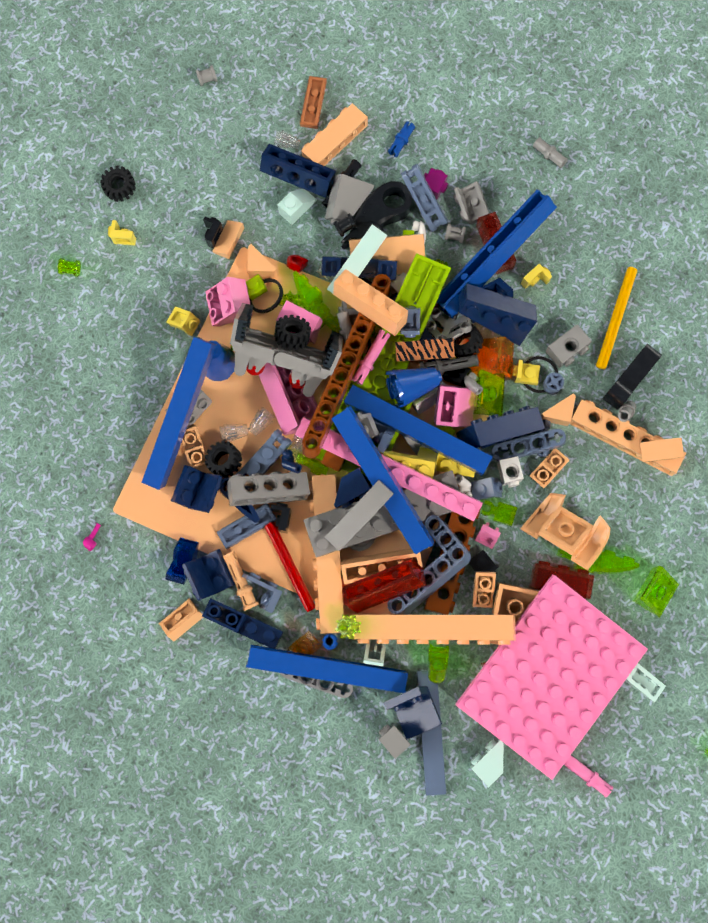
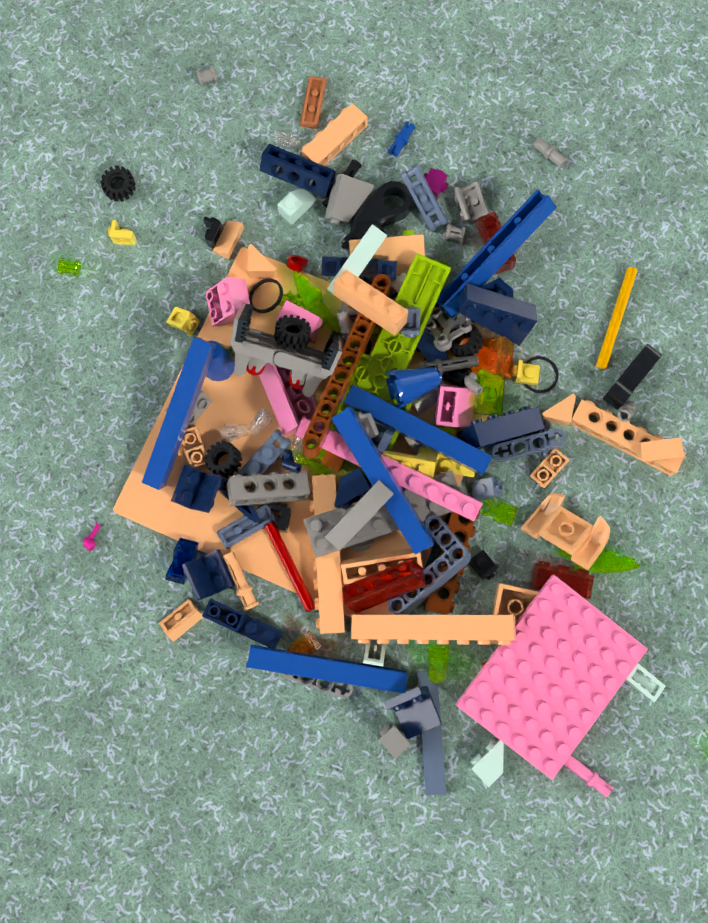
sand blue bracket [242,572,282,613] -> none
lime plate [246,274,268,301] -> none
blue pin [322,634,338,650] -> none
black bush [334,213,358,237] -> none
clear neon green gear [335,614,361,639] -> none
bright pink pin [352,329,391,385] -> none
tile [395,338,455,362] -> none
white arm [412,221,426,244] -> none
white arm [455,474,472,497] -> none
light nougat slope [472,571,496,608] -> none
bright pink tile [475,522,501,549] -> none
white brick [497,456,524,488] -> none
light yellow bracket [521,264,552,289] -> none
sand blue wheel [543,372,564,395] -> none
light grey brick [545,324,592,368] -> none
clear neon green slope [633,566,679,618] -> none

